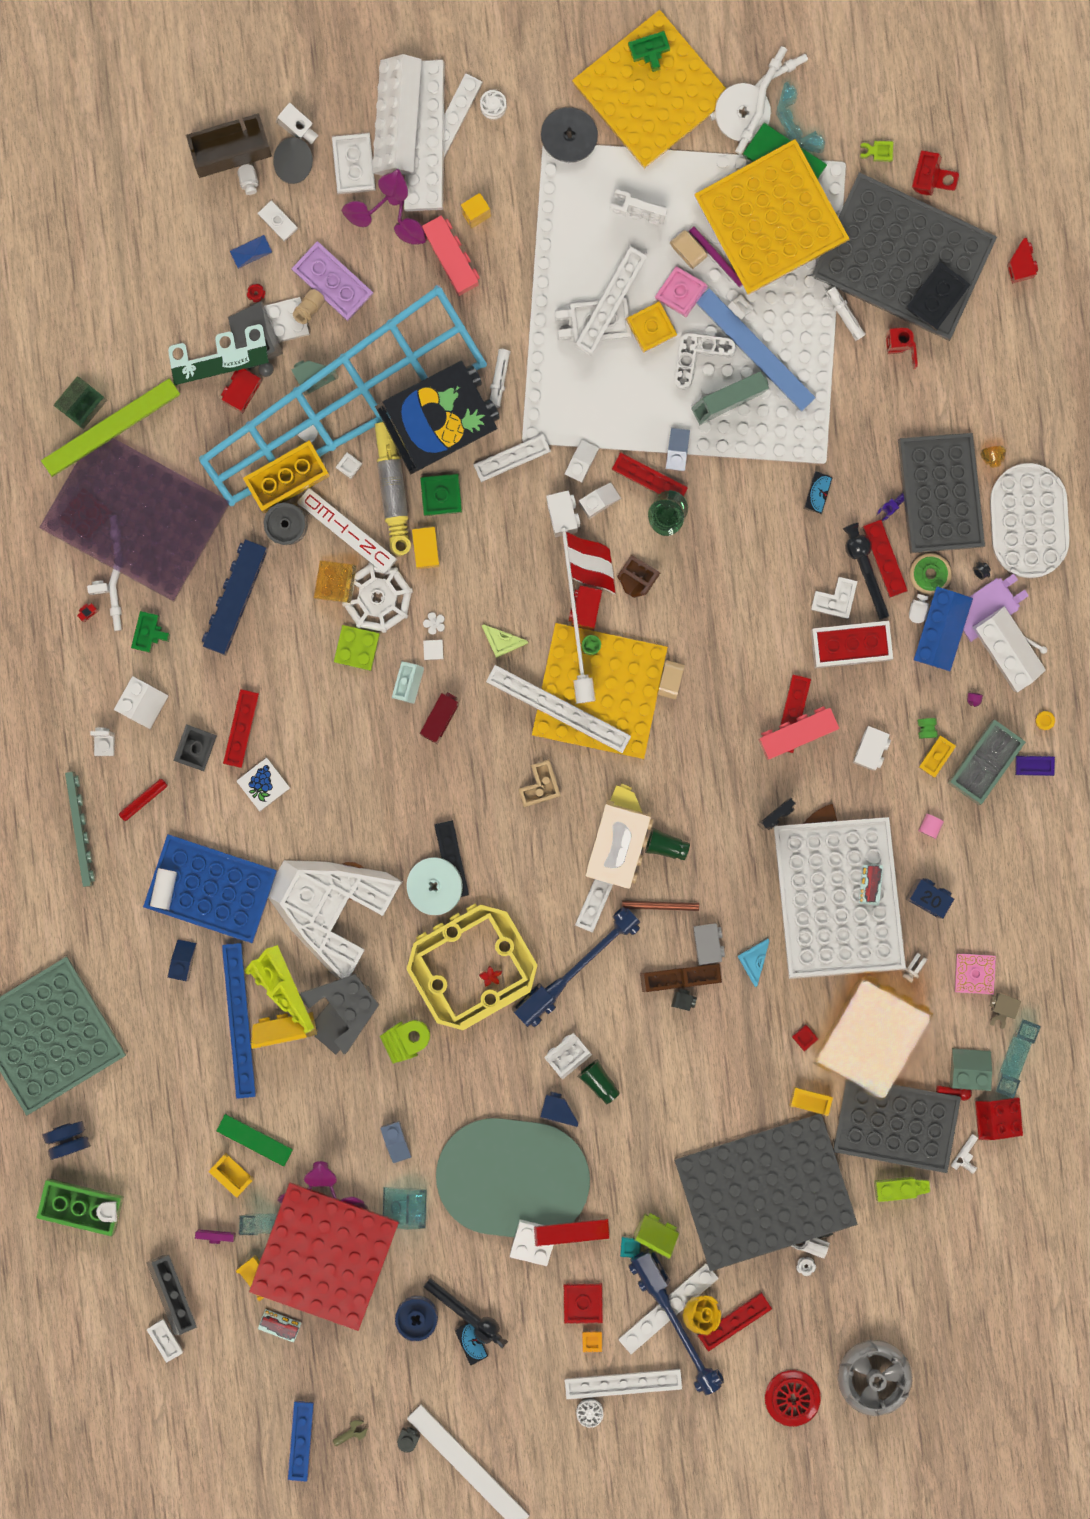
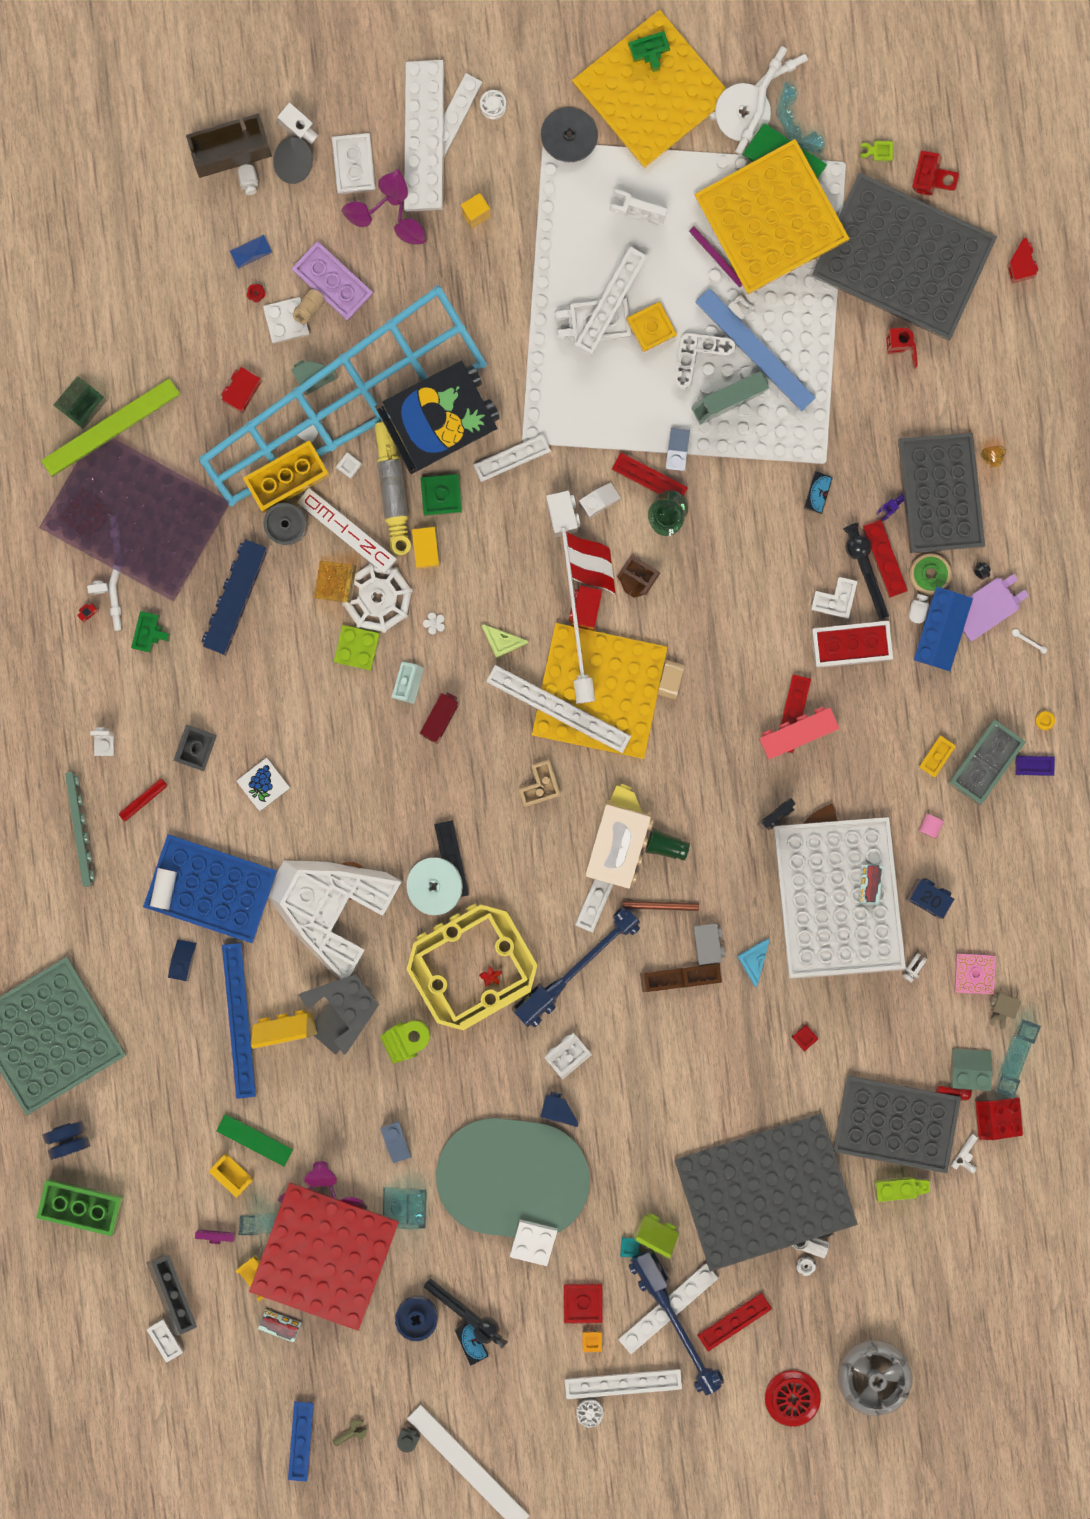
white tile [97,1201,117,1222] -> none
white slope [114,676,169,729] -> none
piece [168,324,269,386] -> none
red plate [223,689,259,768] -> none
dark grey slope [228,301,283,377] -> none
neon yellow wedge [244,945,314,1033] -> none
white plate [258,200,298,242] -> none
white brick [372,54,422,176] -> none
coral brick [422,215,480,296] -> none
white tile [423,640,443,660] -> none
white pin [490,349,510,408] -> none
red tile [534,1219,610,1247] -> none
white slope [565,440,599,483] -> none
dark green plant [577,1059,620,1105] -> none
bright green wheel [581,635,601,656] -> none
bright pink plate [655,266,708,317] -> none
tan beam [670,230,708,269] -> none
pearl dark grey plate [671,989,697,1011] -> none
yellow cylinder [682,1295,721,1335] -> none
yellow panel [789,1087,833,1116] -> none
clear yellow windscreen [813,975,933,1101] -> none
white pin [825,286,866,341] -> none
white brick [853,726,891,771] -> none
black plate [905,262,971,331] -> none
bright green wheel [917,718,938,739] -> none
magenta hinge [967,692,983,707] -> none
white slope [972,606,1046,692] -> none
white plate [990,463,1069,578] -> none

